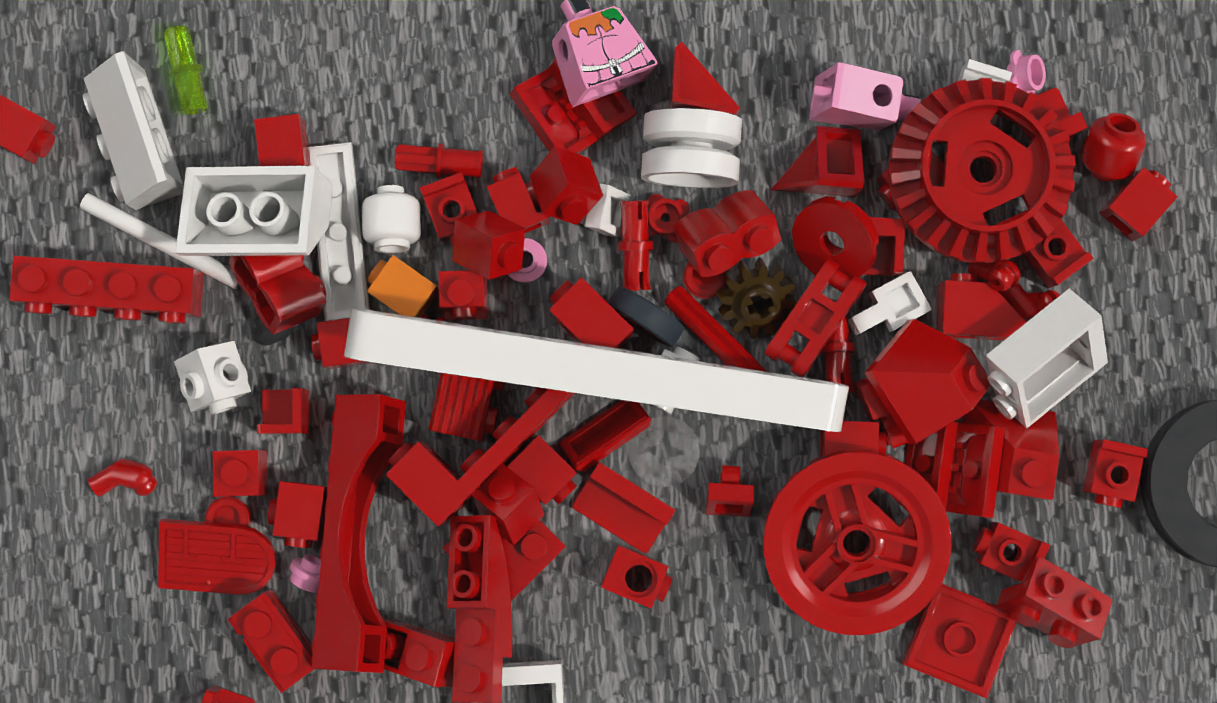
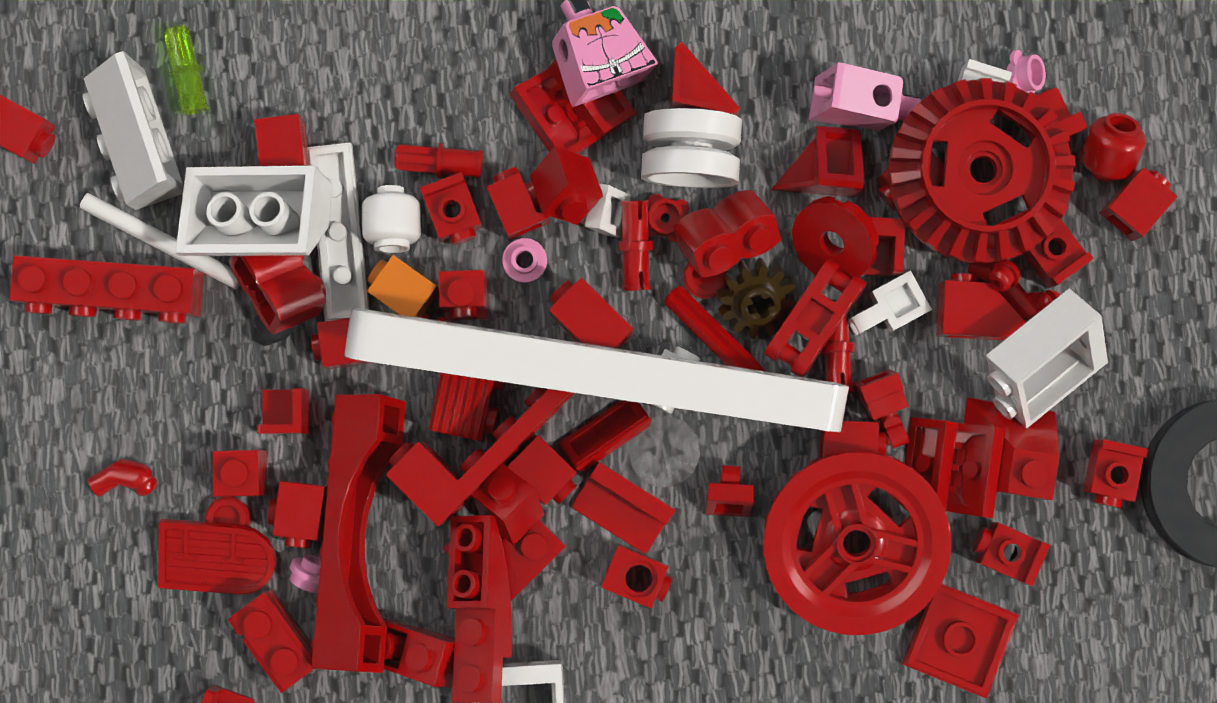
white brick [174,341,251,415] -> none
red brick [452,210,526,280] -> none
black bush [608,286,684,347] -> none
red slope [864,319,991,445] -> none
red bracket [997,557,1112,648] -> none

